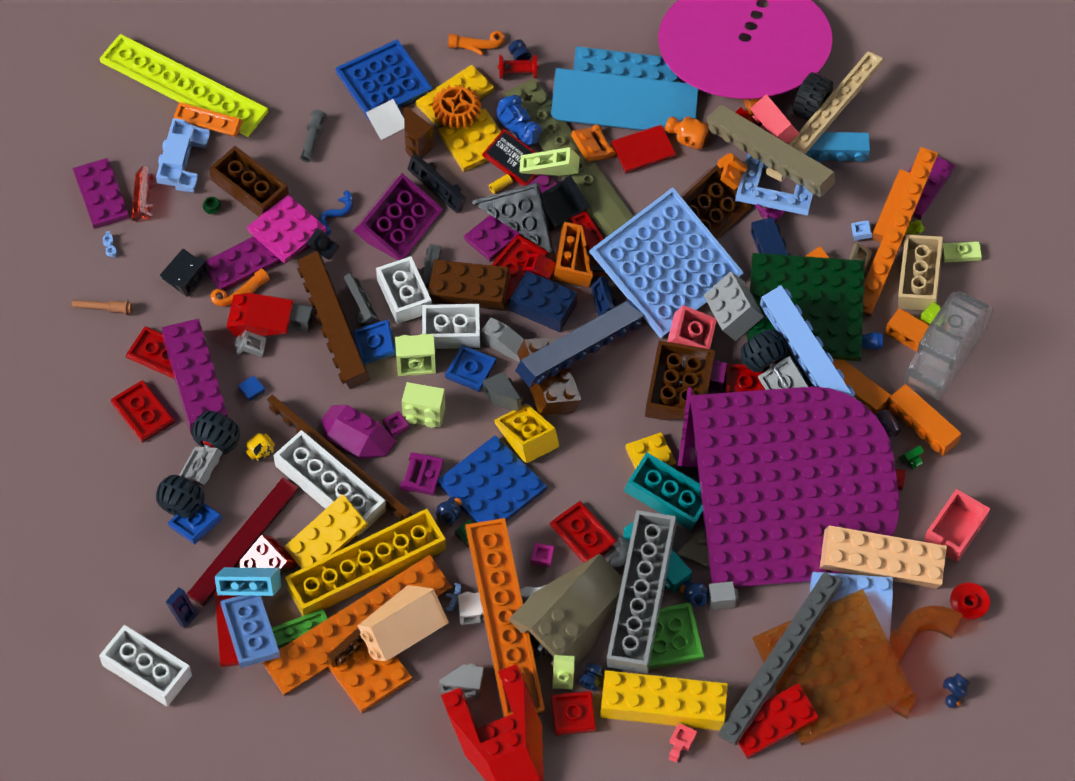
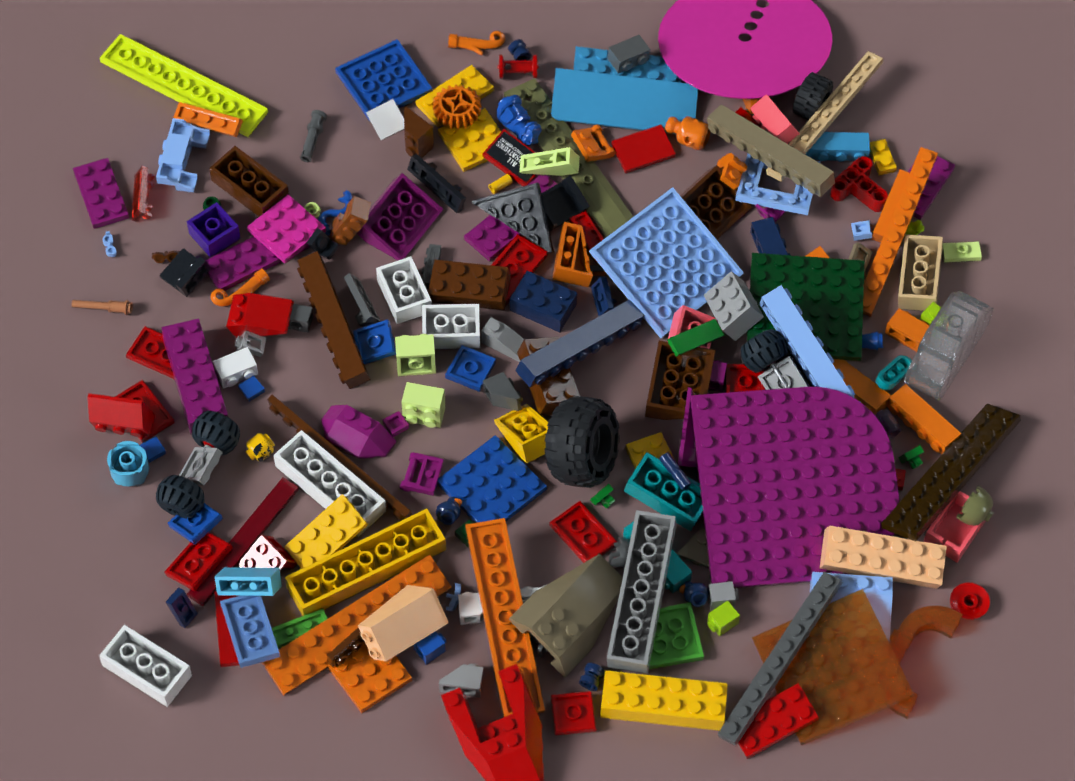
red brick [522,253,556,280] -> none
dark pink plate [531,543,554,567] -> none
yellowish green plate [553,655,575,690] -> none
coral plate [669,723,697,762] -> none
dark blue animal [943,673,970,708] -> none
none -> red slope [88,393,155,437]
none -> medium azure brick [107,441,149,486]
none -> blue tile [139,436,166,463]
none -> reddish brown piece [152,251,180,263]
none -> red tile [165,532,233,591]
none -> dark purple brick [187,202,241,258]
none -> white brick [212,347,258,389]
none -> yellowish green plate [304,202,321,218]
none -> dark orange arch [329,196,371,246]
none -> blue brick [414,631,446,665]
none -> black tyre [545,396,620,488]
none -> green tile [590,483,615,509]
none -> dark grey brick [607,35,650,73]
none -> dark blue piece [659,452,692,490]
none -> green tile [667,319,724,357]
none -> lime brick [707,601,740,636]
none -> red beam [830,156,888,212]
none -> yellow plate [869,139,897,175]
none -> teal plate [875,355,914,390]
none -> dark brown plate [881,404,1021,541]
none -> olive cylinder [956,485,994,526]

